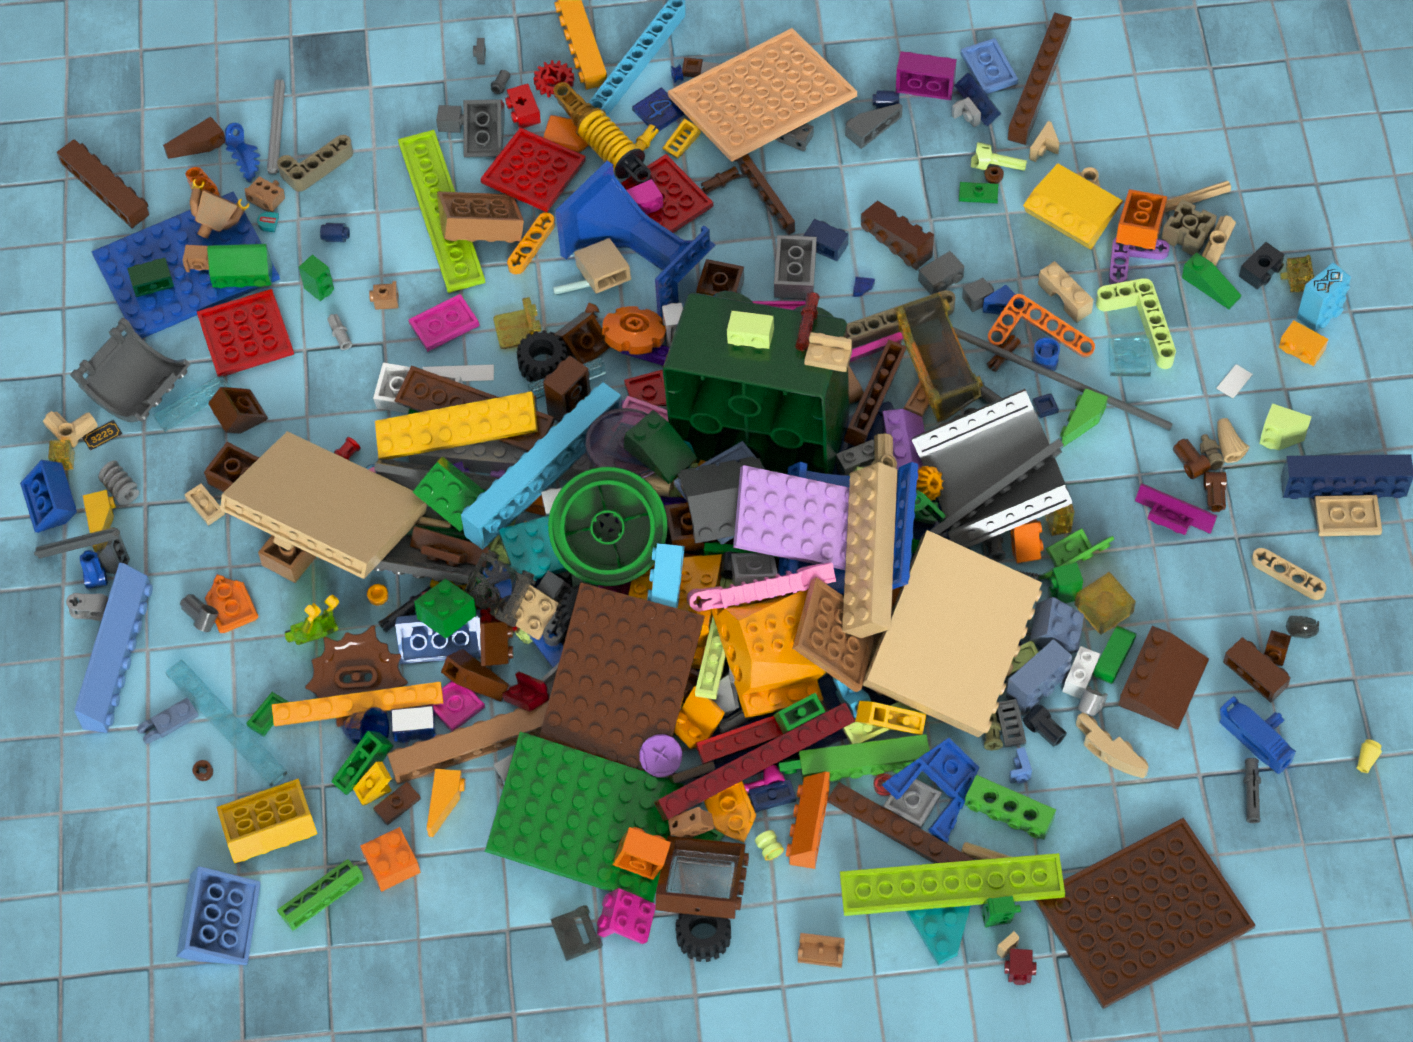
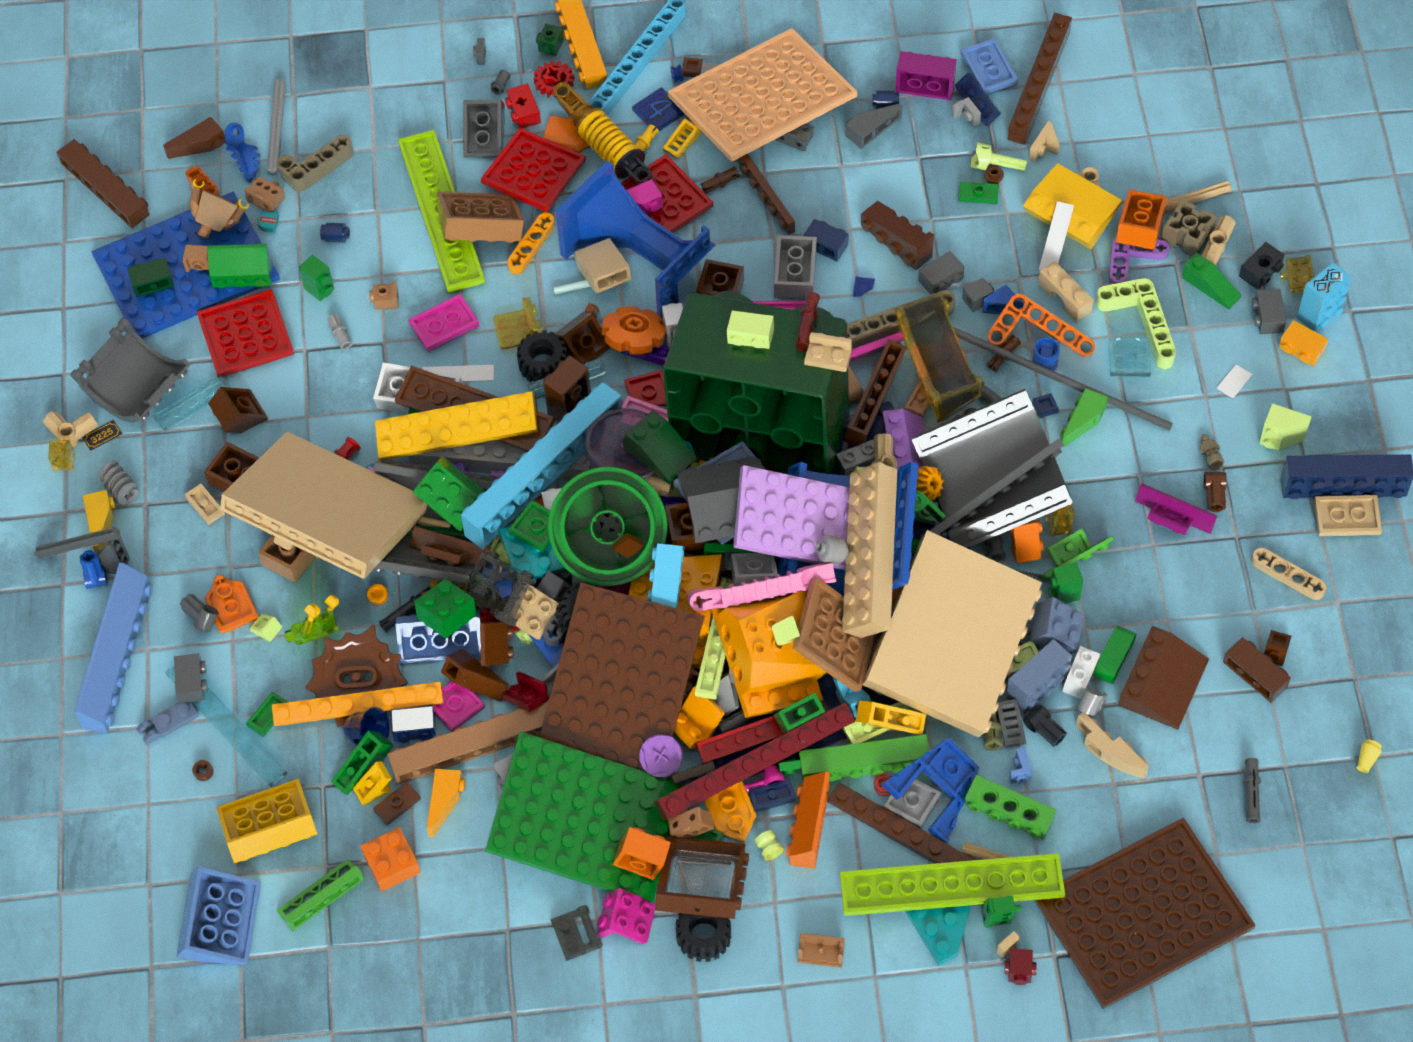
blue slope [20,459,77,533] -> none
light grey piece [66,593,108,621] -> none
dark grey brick [436,105,464,133] -> none
clear yellow brick [1075,572,1136,635] -> none
reddish brown piece [1173,439,1211,479] -> none
tan piece [1217,418,1250,463] -> none
blue piece [1219,696,1296,774] -> none
clear smoke hair [1286,615,1319,639] -> none
none -> dark grey brick [174,653,208,703]
none -> yellowish green slope [250,614,282,641]
none -> green tile [508,500,550,553]
none -> dark green brick [536,23,564,56]
none -> reddish brown tile [612,533,643,558]
none -> yellowish green slope [772,616,800,646]
none -> light grey head [815,535,849,564]
none -> white sticker [1039,201,1074,270]
none -> dark grey brick [1252,289,1286,334]

